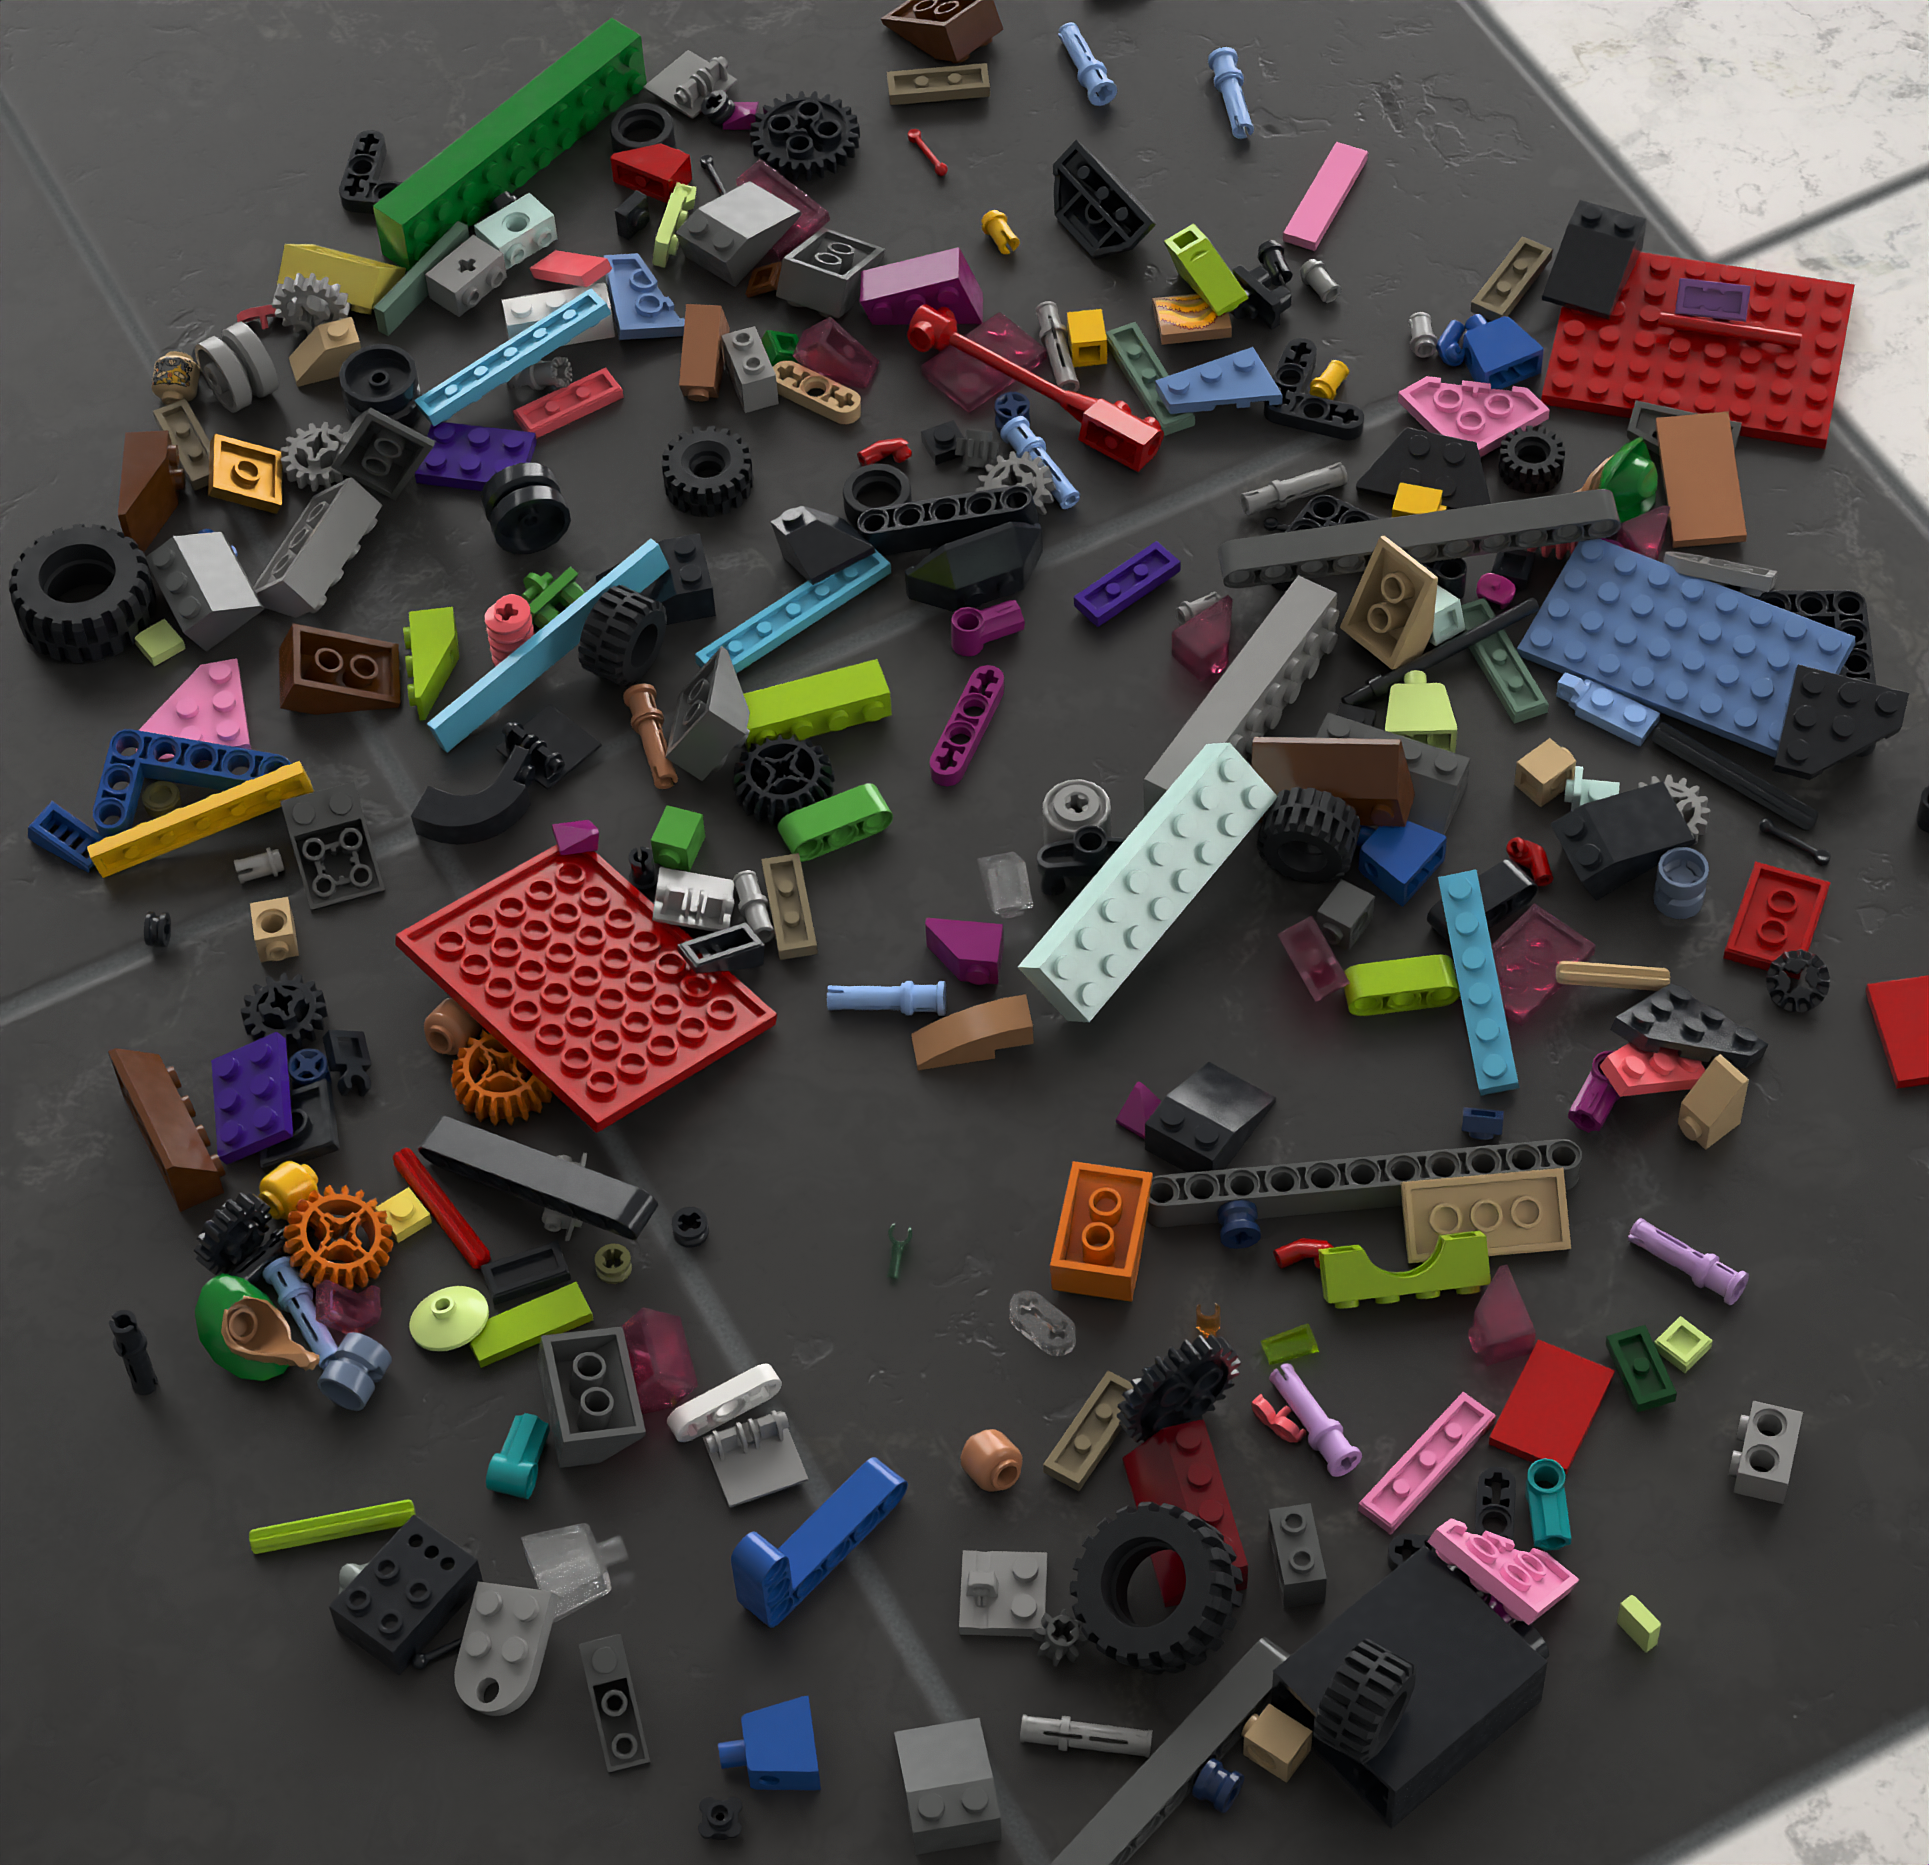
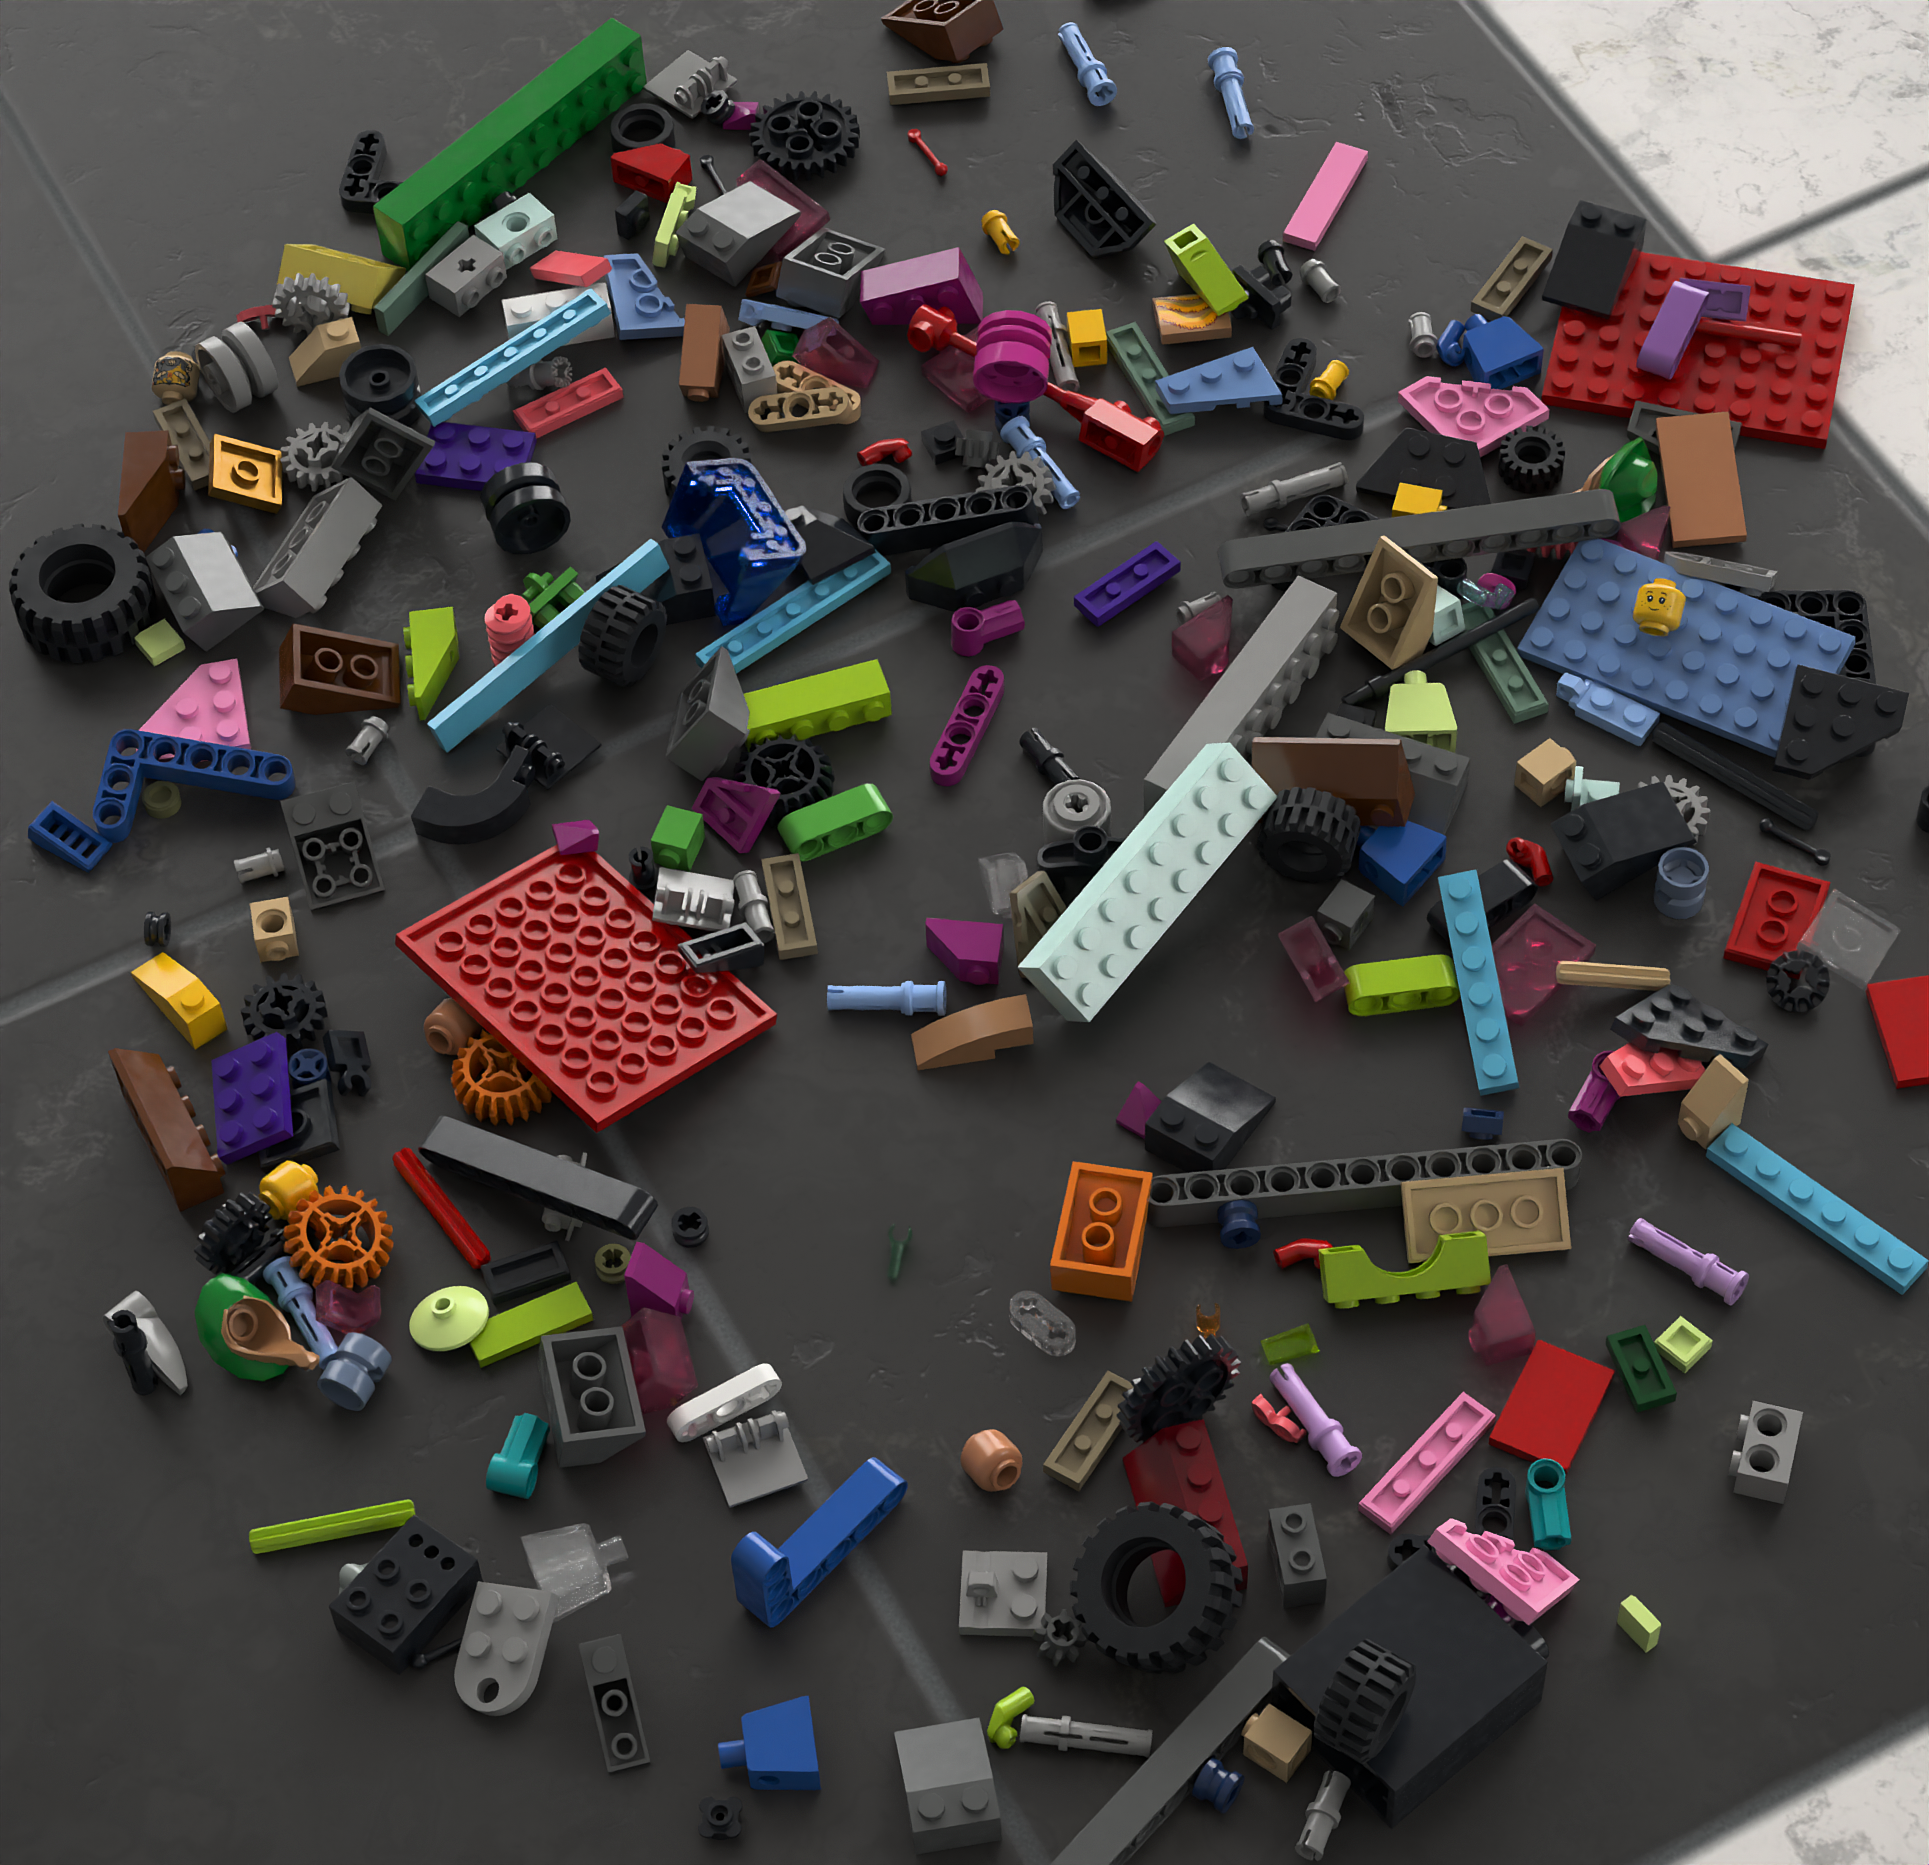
yellow plate [87,761,314,878] -> none
light yellow plate [375,1187,432,1243] -> none
nougat pin [623,683,678,789] -> none
none -> light grey piece [102,1291,188,1395]
none -> yellow slope [131,952,227,1050]
none -> light grey pin [346,716,389,765]
none -> magenta slope [624,1241,694,1328]
none -> clear blue windscreen [661,458,806,626]
none -> magenta wing [691,777,781,853]
none -> light blue hinge [738,299,839,339]
none -> tan beam [748,387,853,432]
none -> dark pink wheel [973,310,1052,403]
none -> lime arm [987,1687,1034,1749]
none -> dark tan wing [1009,871,1067,978]
none -> black pin [1019,728,1080,785]
none -> light grey pin [1295,1771,1351,1861]
none -> clear light blue arm [1457,578,1514,610]
none -> yellow head [1633,578,1686,637]
none -> medium lavender beam [1636,281,1709,380]
none -> medium azure plate [1706,1123,1929,1295]
none -> clear tile [1796,889,1901,989]

